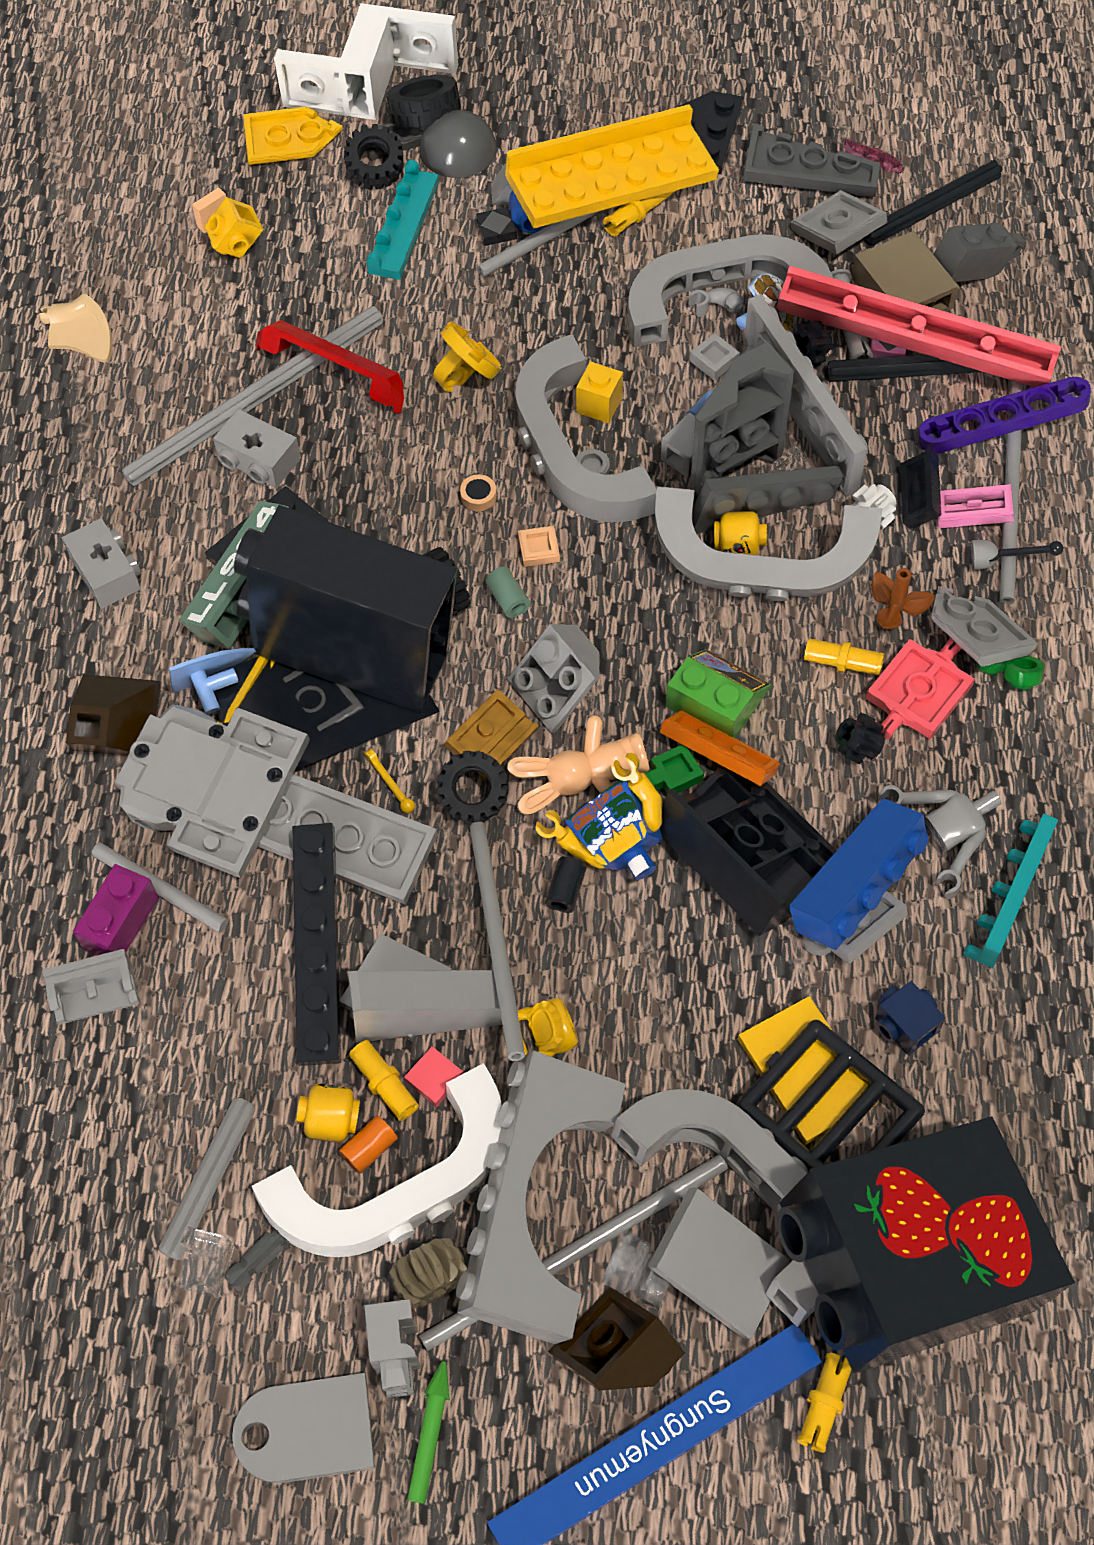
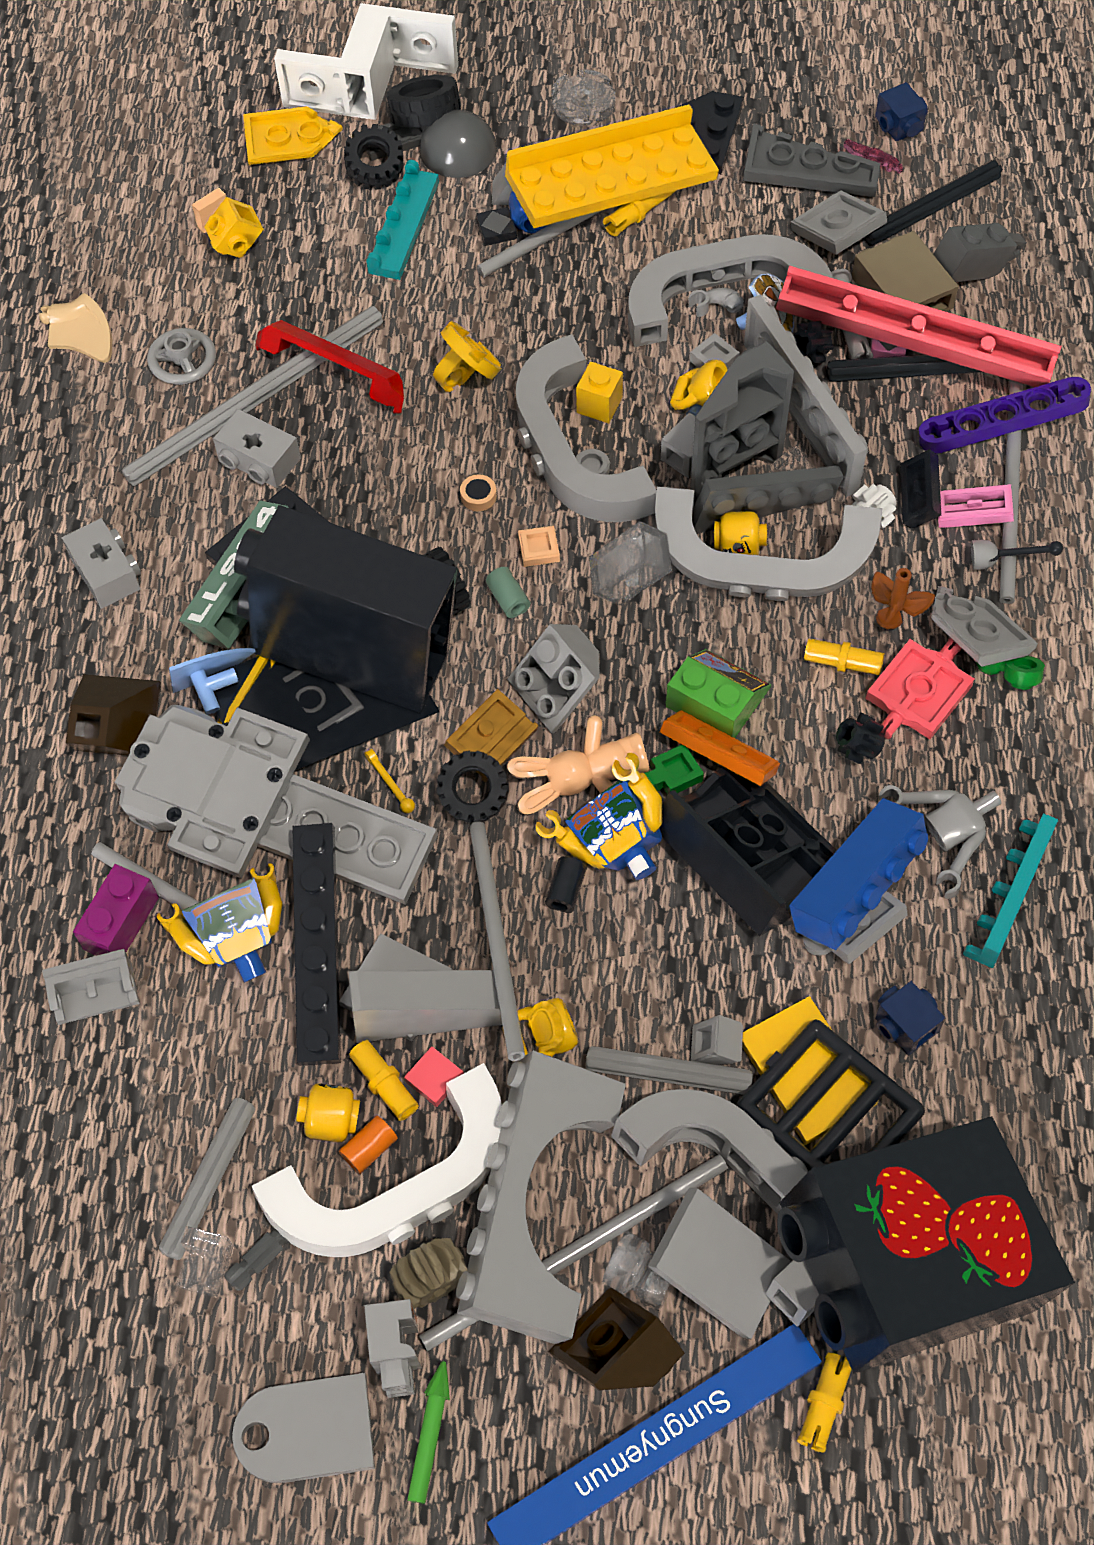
none -> light grey piece [147,328,216,385]
none -> torso [157,863,283,983]
none -> clear plate [551,69,616,128]
none -> light grey axle [586,1046,753,1095]
none -> clear brick [589,521,672,605]
none -> yellow piece [670,360,727,410]
none -> light grey slope [691,1015,743,1065]
none -> dark blue brick [875,82,928,142]

